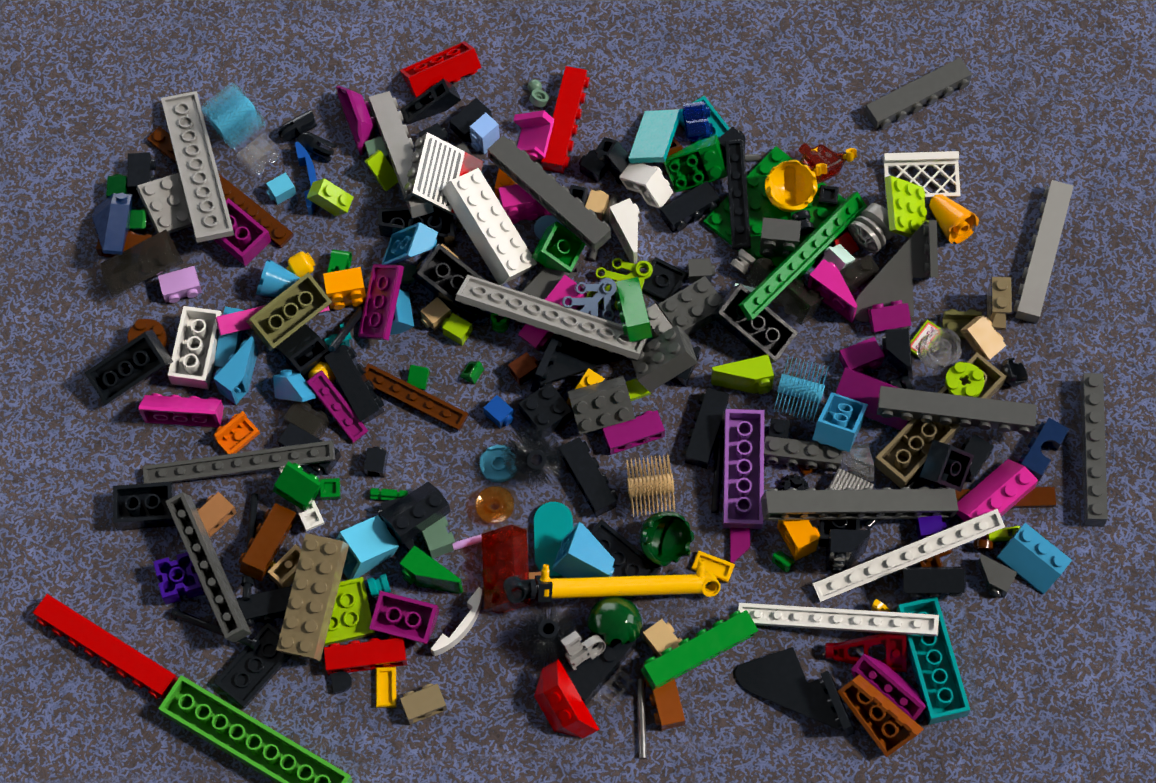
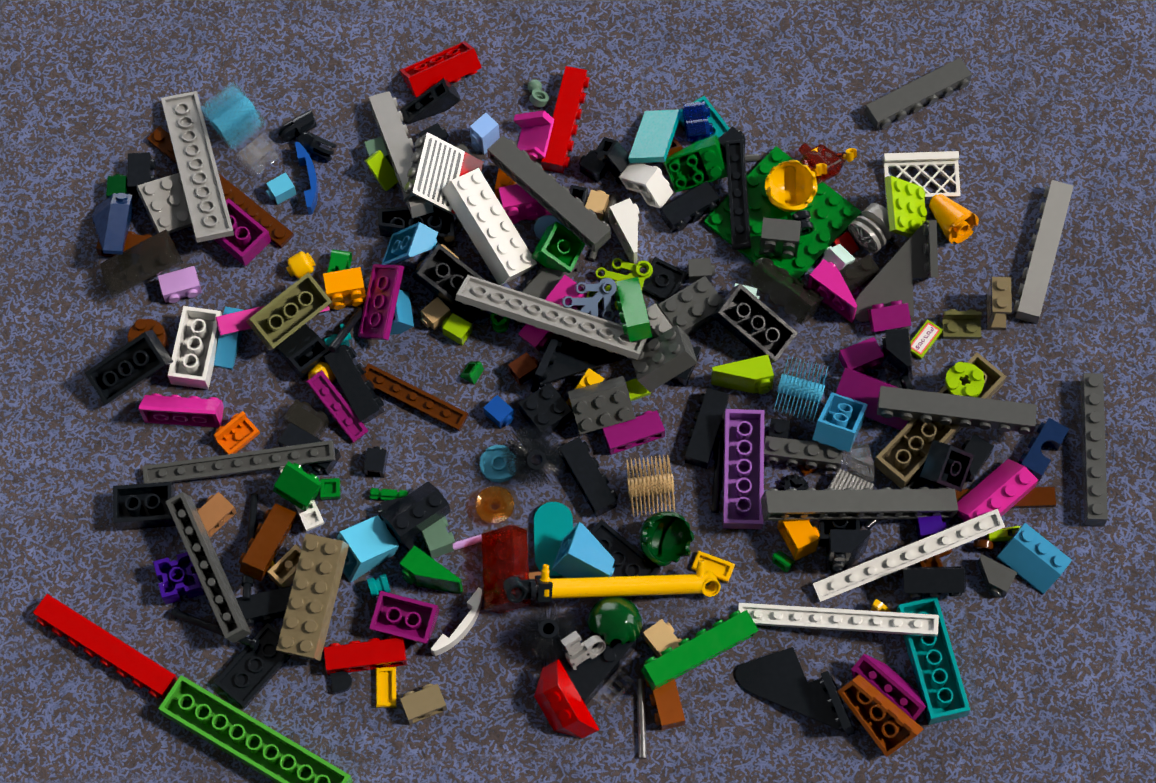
green slope [129,210,147,232] -> none
dark azure slope [214,336,258,405] -> none
dark azure cone [256,259,300,297] -> none
dark azure slope [273,370,316,402] -> none
lime brick [307,178,354,216] -> none
lime plate [324,577,375,646] -> none
magenta wedge [336,86,377,156] -> none
sand green tile [399,262,417,284] -> none
green slope [407,365,430,390] -> none
black brick [450,98,492,142] -> none
light grey wheel [730,248,756,275] -> none
magenta tile [730,528,750,564] -> none
green plate [739,192,867,320] -> none
black tile [818,185,839,207] -> none
dark red plate [826,633,906,672] -> none
clear brick [917,328,962,370] -> none
tan brick [960,315,1006,360] -> none
black hair [1000,358,1028,386] -> none

